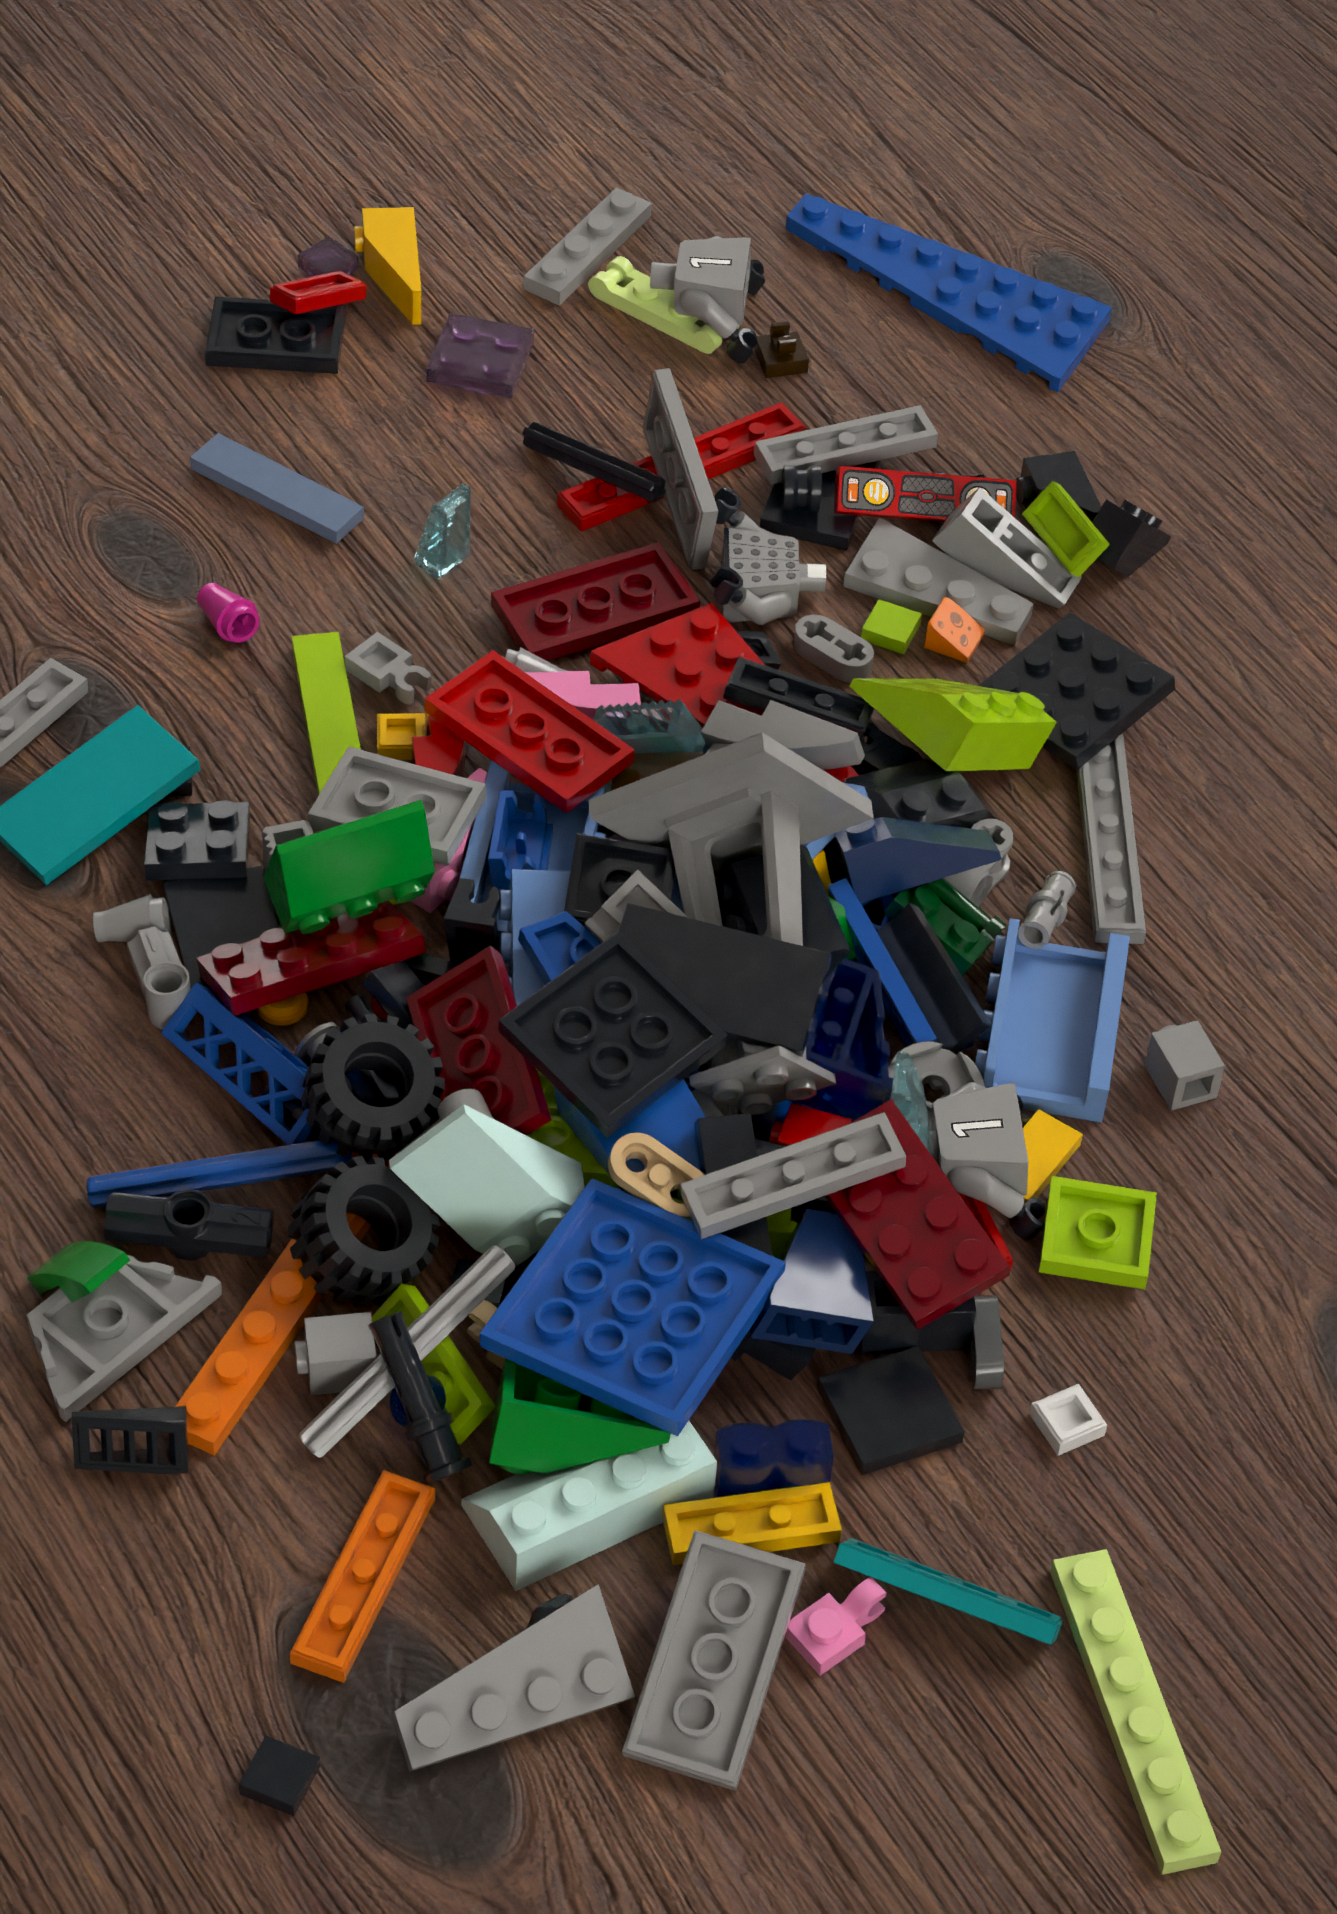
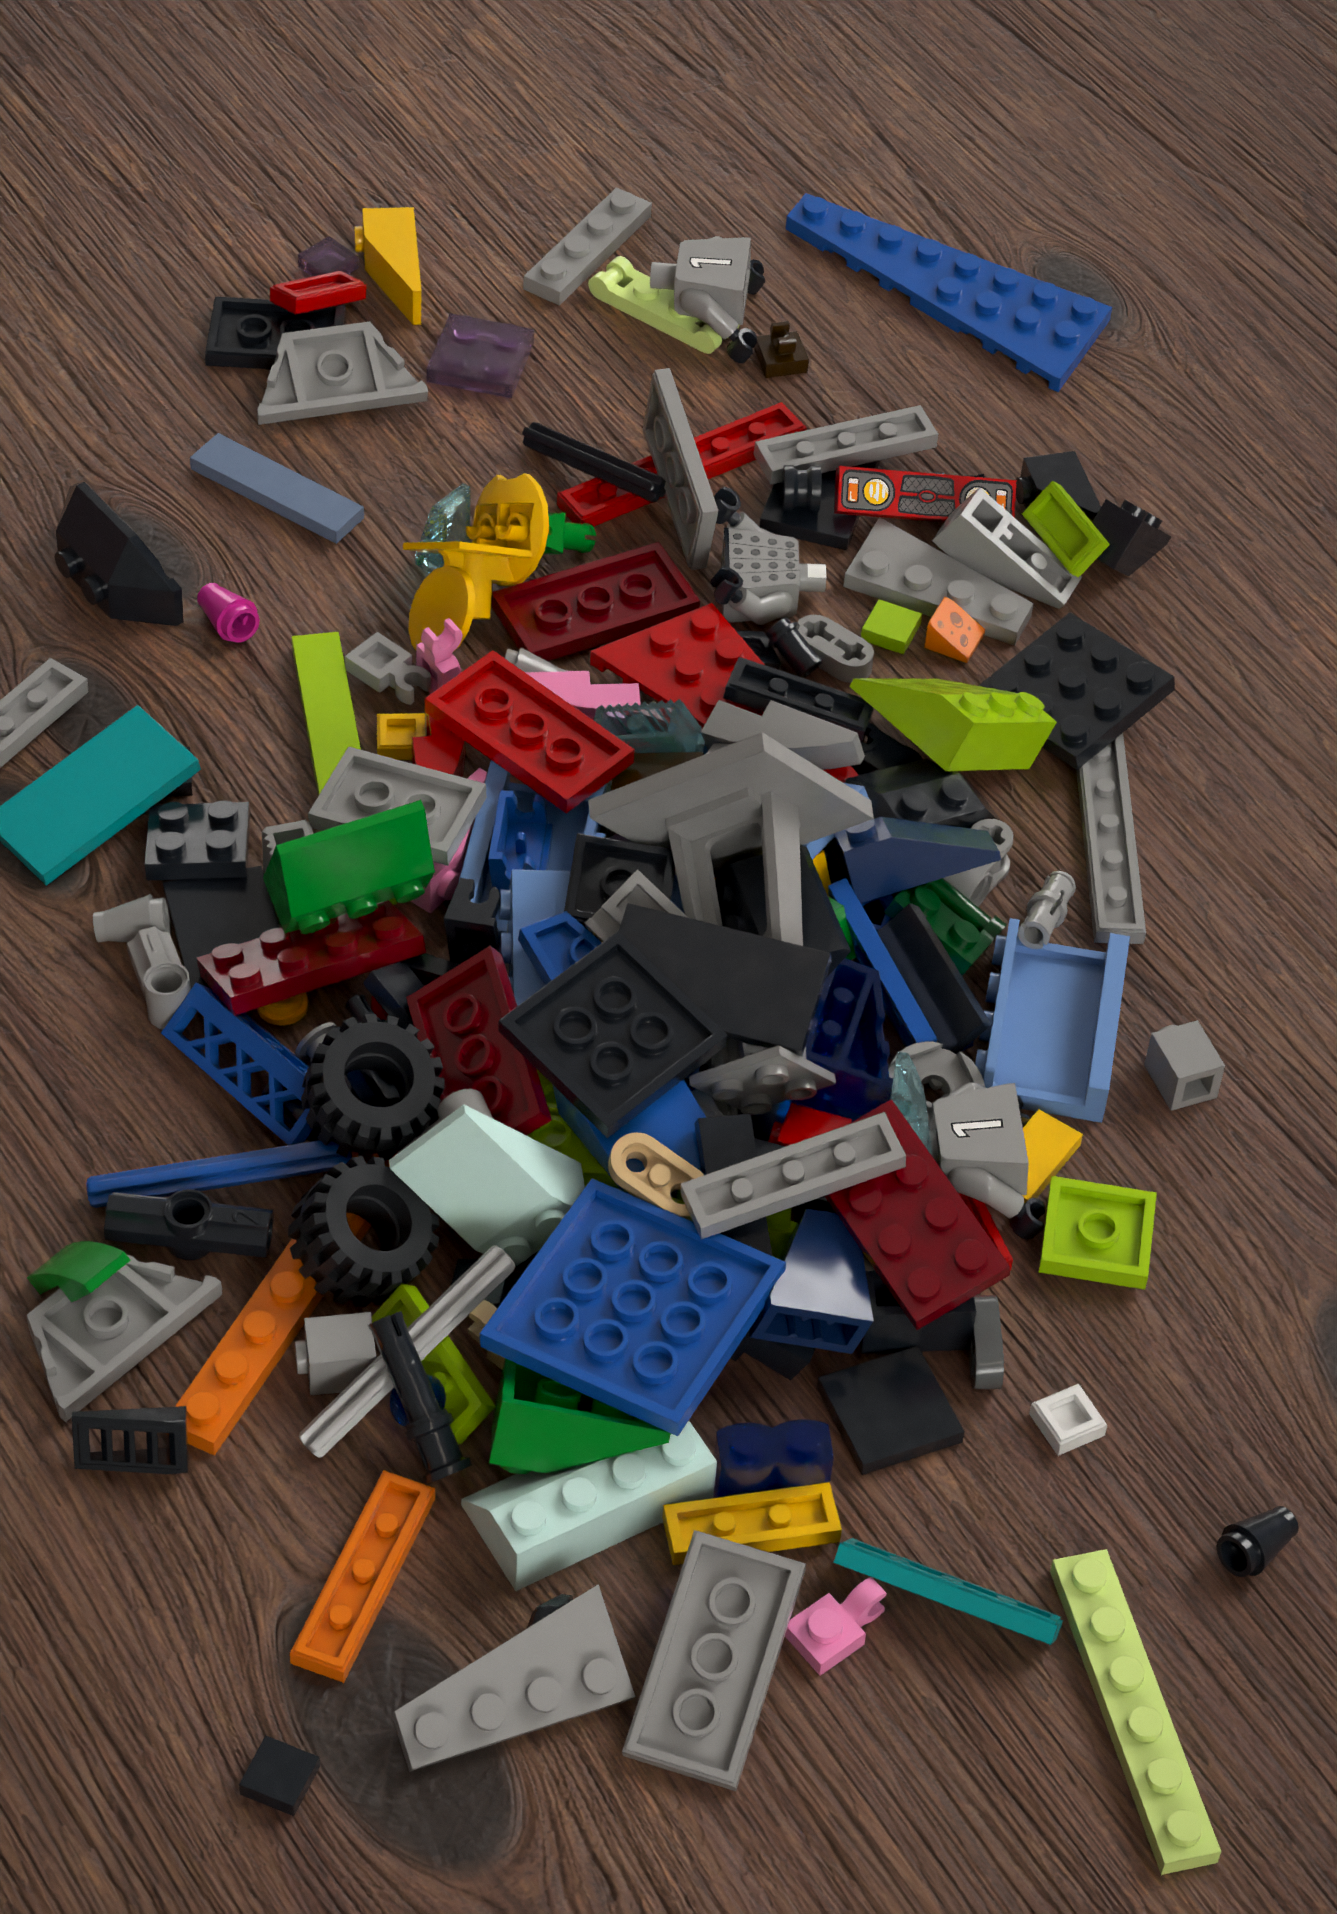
none -> black wedge [54,482,184,626]
none -> light grey wing [257,321,428,425]
none -> yellow piece [403,473,596,652]
none -> bright pink plate [416,618,462,694]
none -> black pin [766,617,823,678]
none -> black cone [1216,1506,1299,1577]

